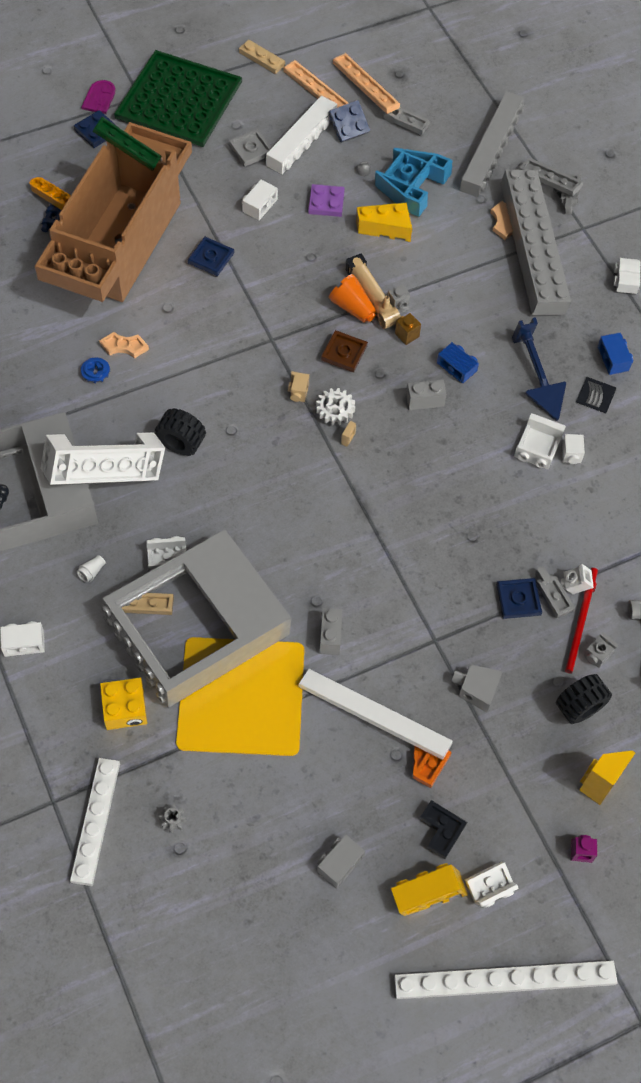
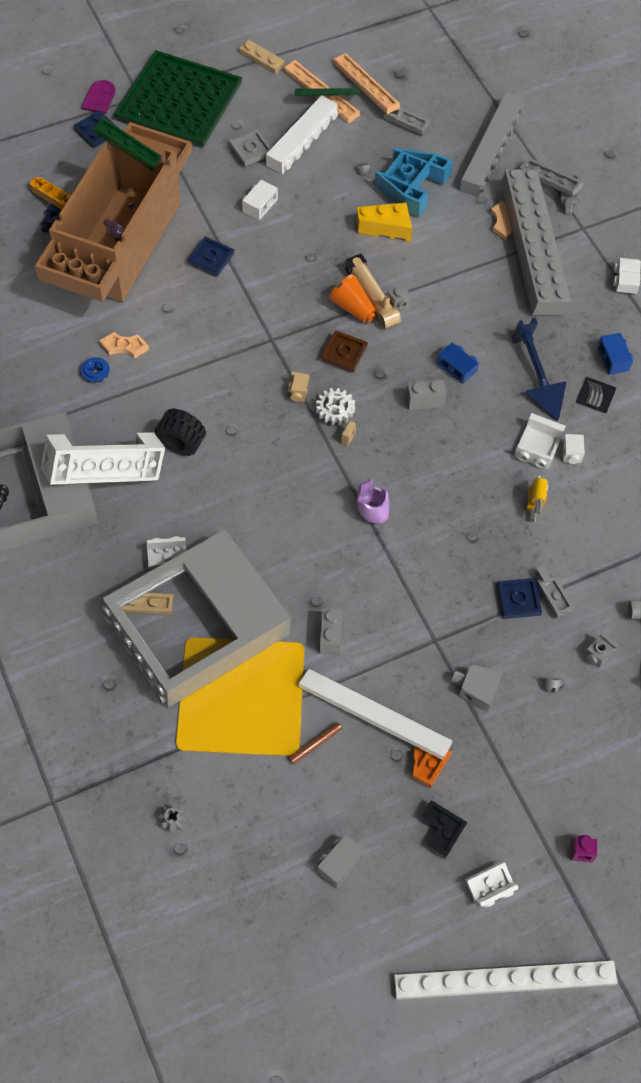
white brick [0,621,45,657] -> none
white plate [70,758,120,886] -> none
white cone [77,555,106,583] -> none
yellow brick [100,677,148,730] -> none
medium lavender plate [309,184,345,217] -> none
plate [328,100,371,143] -> none
yellow wedge [391,863,468,916] -> none
pearl gold brick [395,313,421,345] -> none
black tyre [556,674,612,724] -> none
white brick [561,564,594,594] -> none
red bar [565,568,598,674] -> none
yellow slope [579,750,635,805] -> none
none -> cylinder [103,219,124,239]
none -> dark orange bar [289,722,342,765]
none -> dark green tile [295,88,359,96]
none -> lavender helmet [356,478,390,524]
none -> yellow piece [527,476,548,522]
none -> light grey hinge [544,678,561,693]

